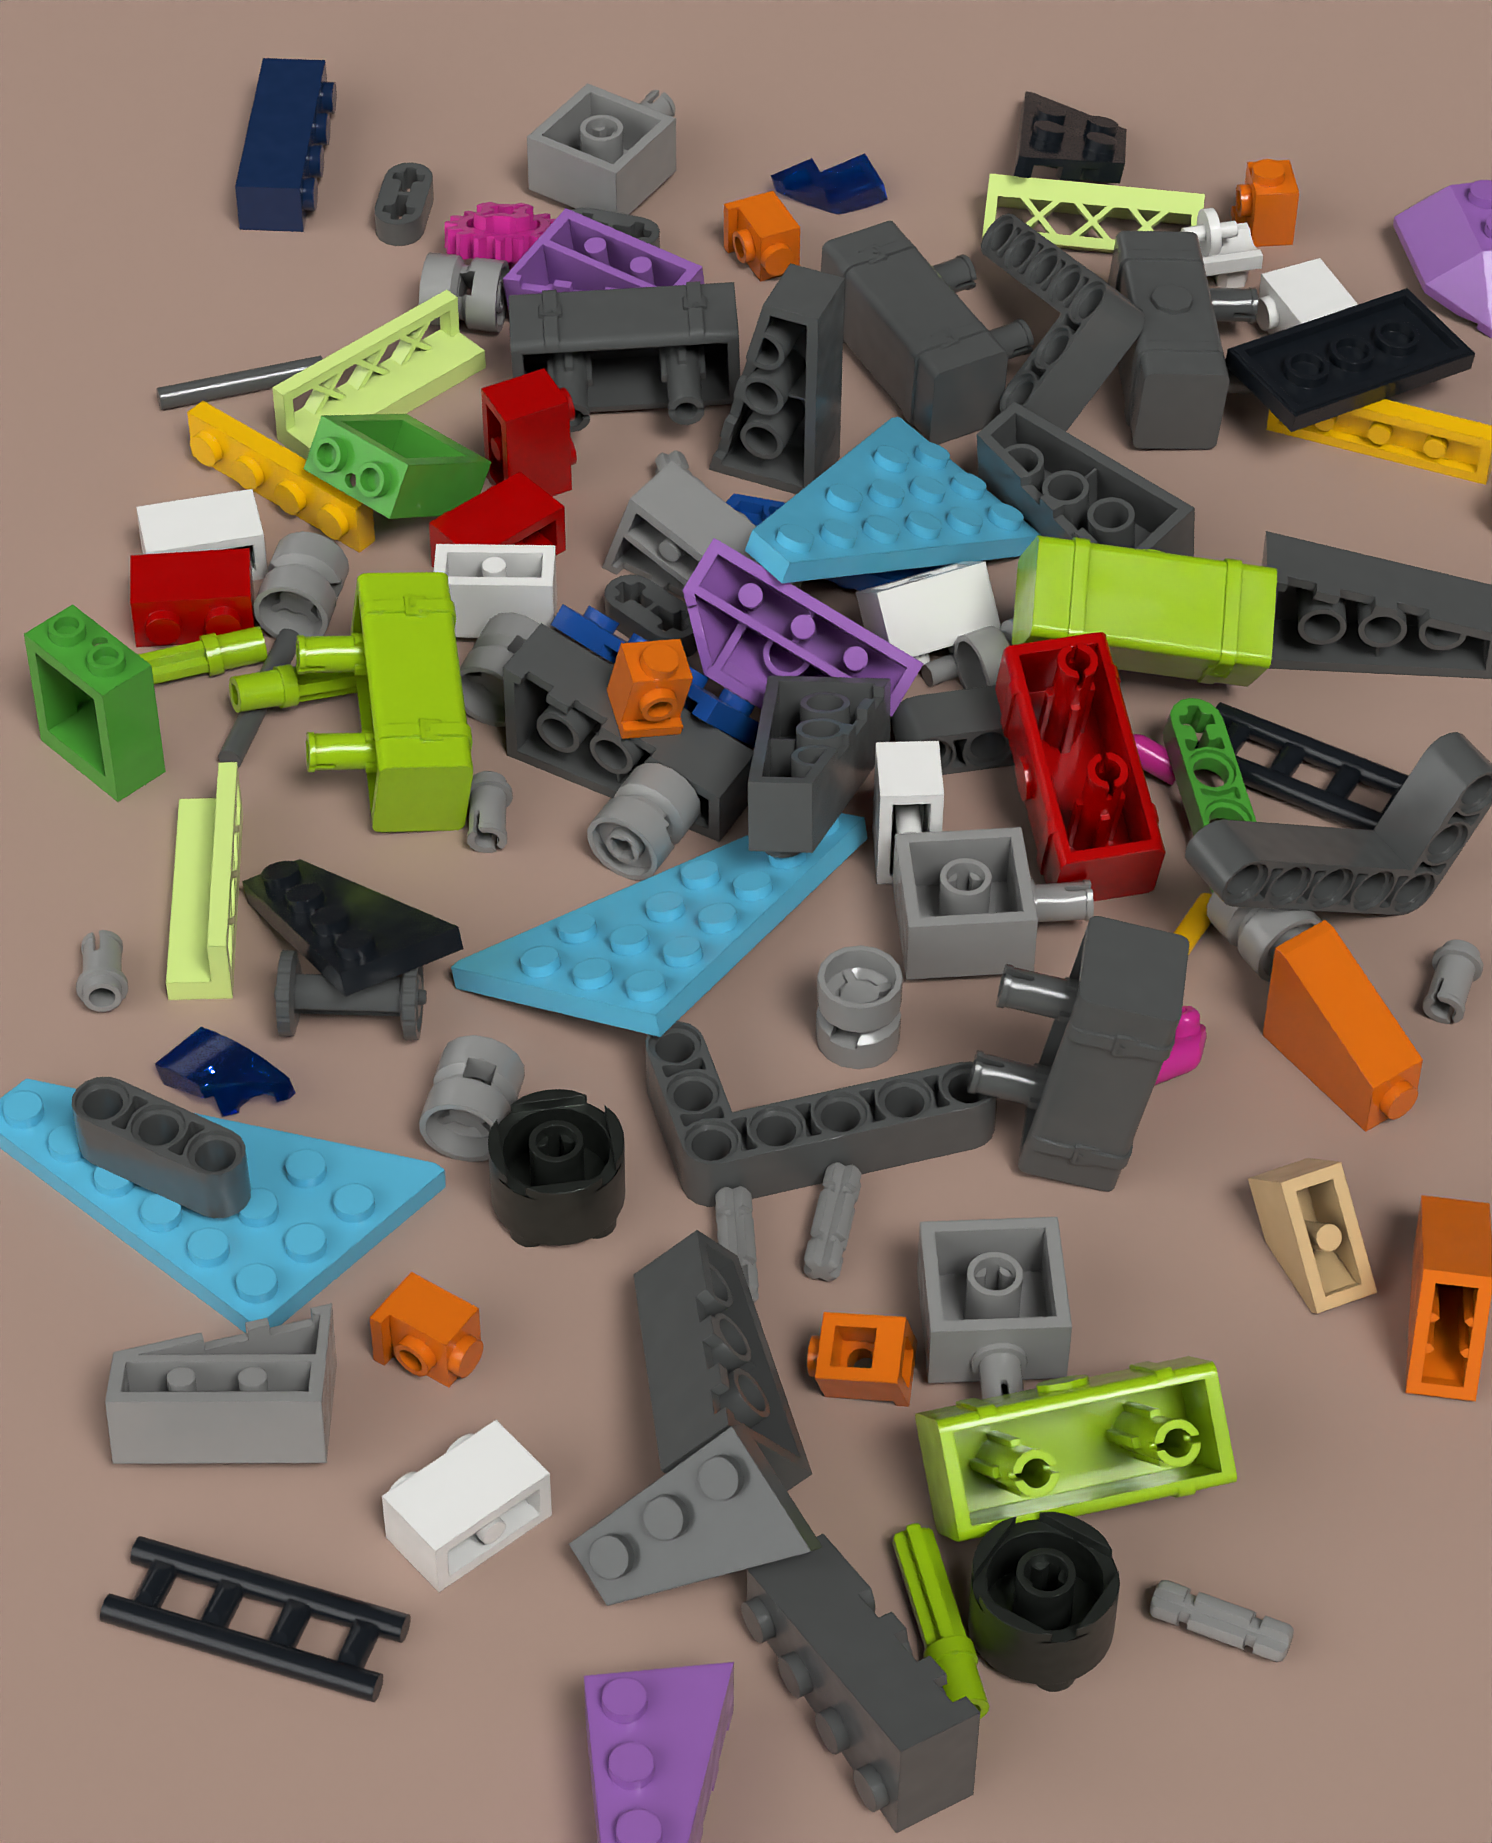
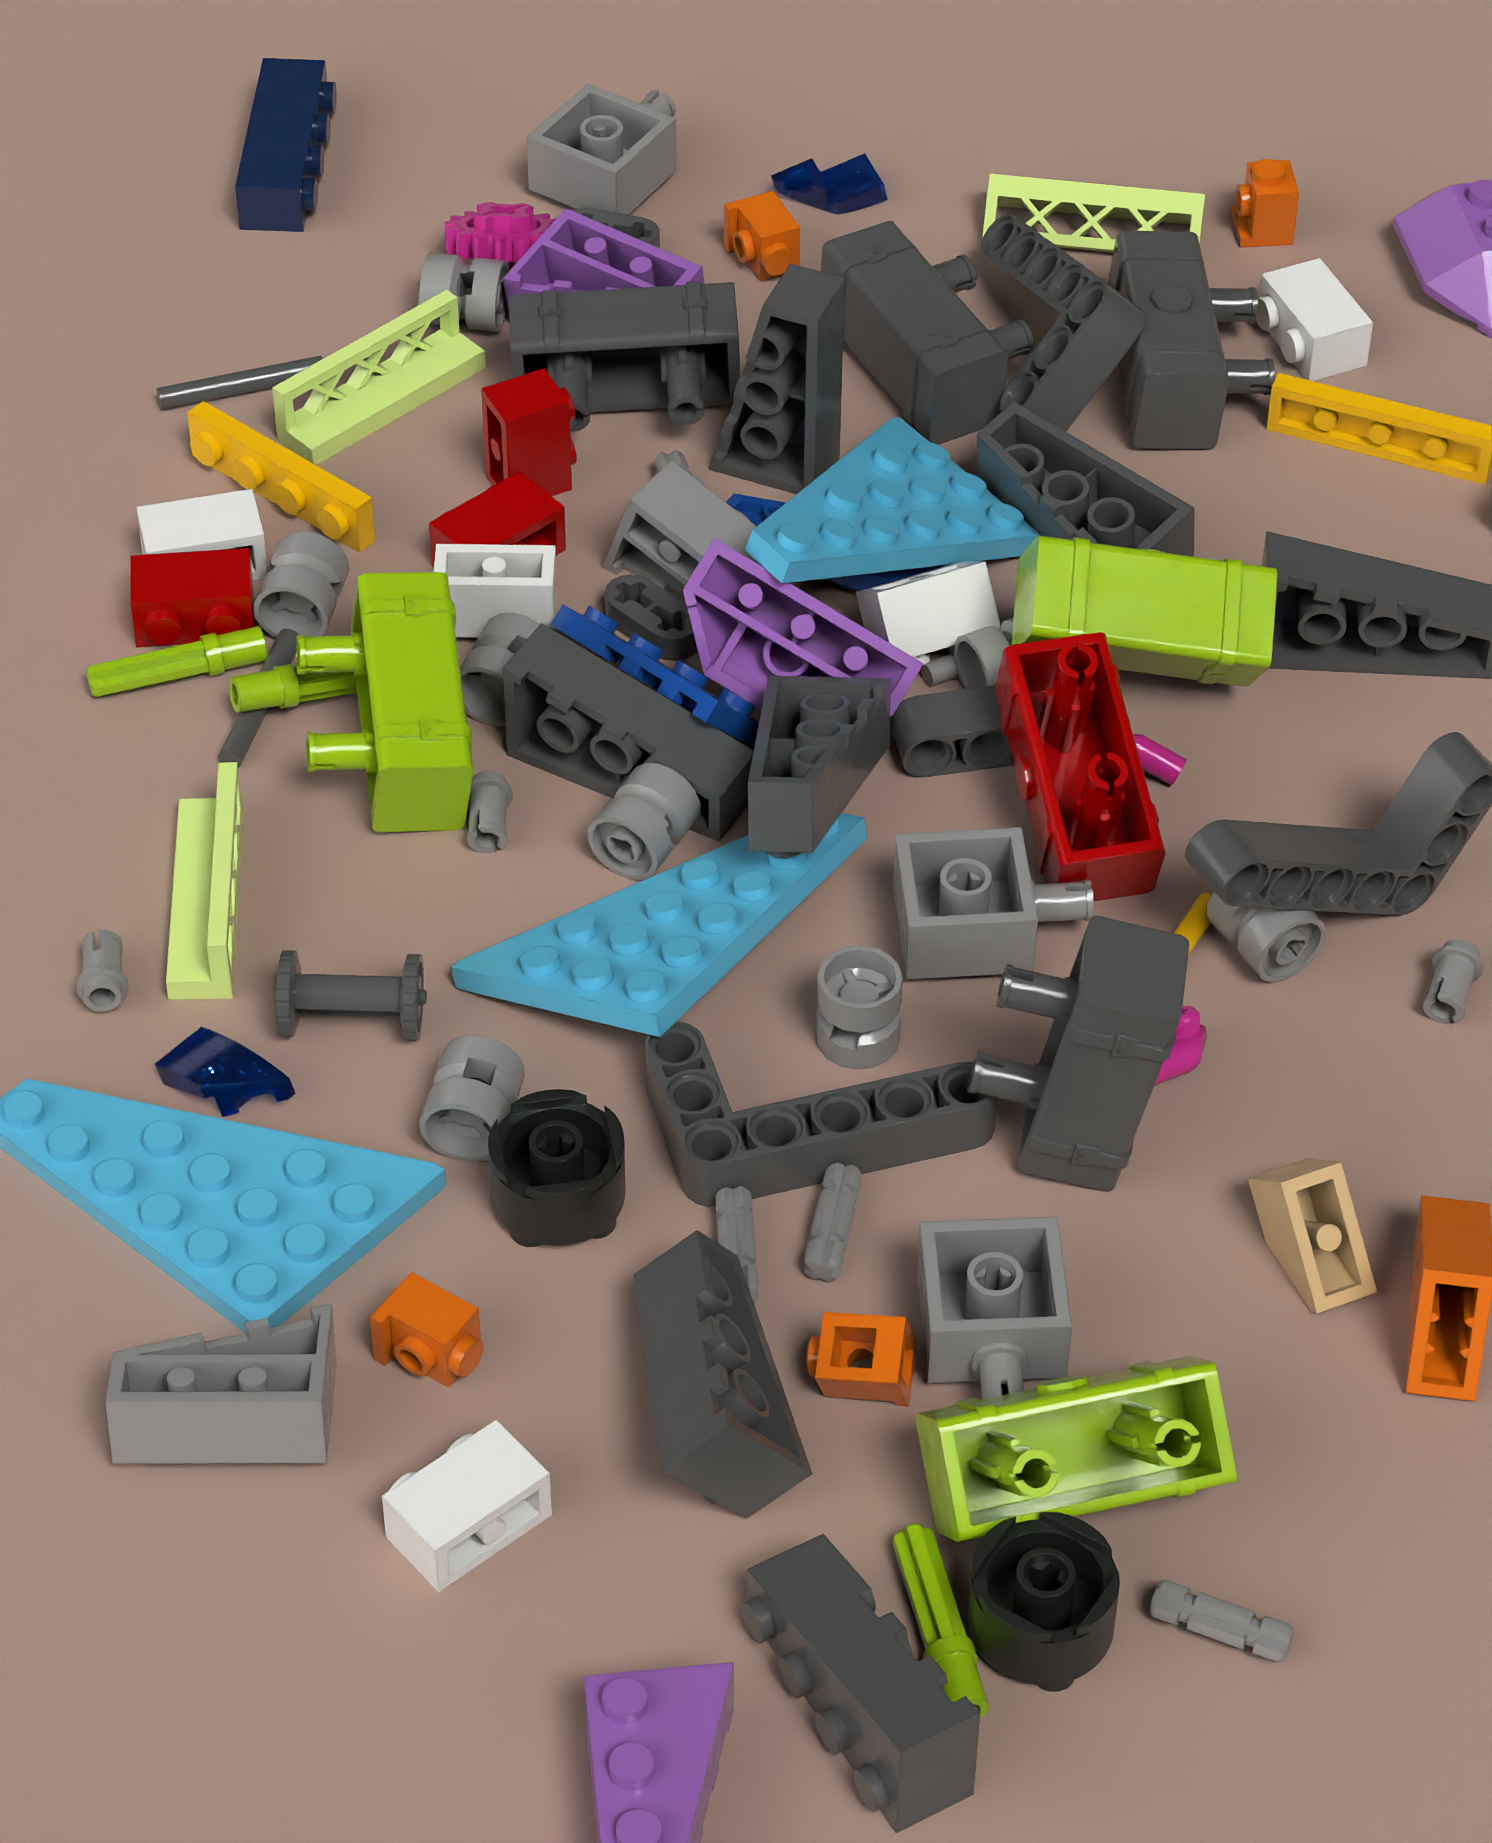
bright green window [24,604,166,802] -> none
dark grey beam [72,1077,251,1218] -> none
black bar [100,1536,411,1702] -> none
black wing [242,859,464,997] -> none
bright green window [303,414,491,519] -> none
dark grey beam [375,162,434,246] -> none
wing [569,1423,822,1606] -> none
orange brick [607,639,693,739] -> none
white brick [872,741,944,884] -> none
black wing [1014,91,1127,183] -> none
bright green beam [1162,698,1257,893] -> none
white hips [1180,208,1263,288] -> none
black bar [1195,702,1409,830] -> none
black tile [1225,288,1475,432] -> none
orange slope [1263,920,1423,1132] -> none

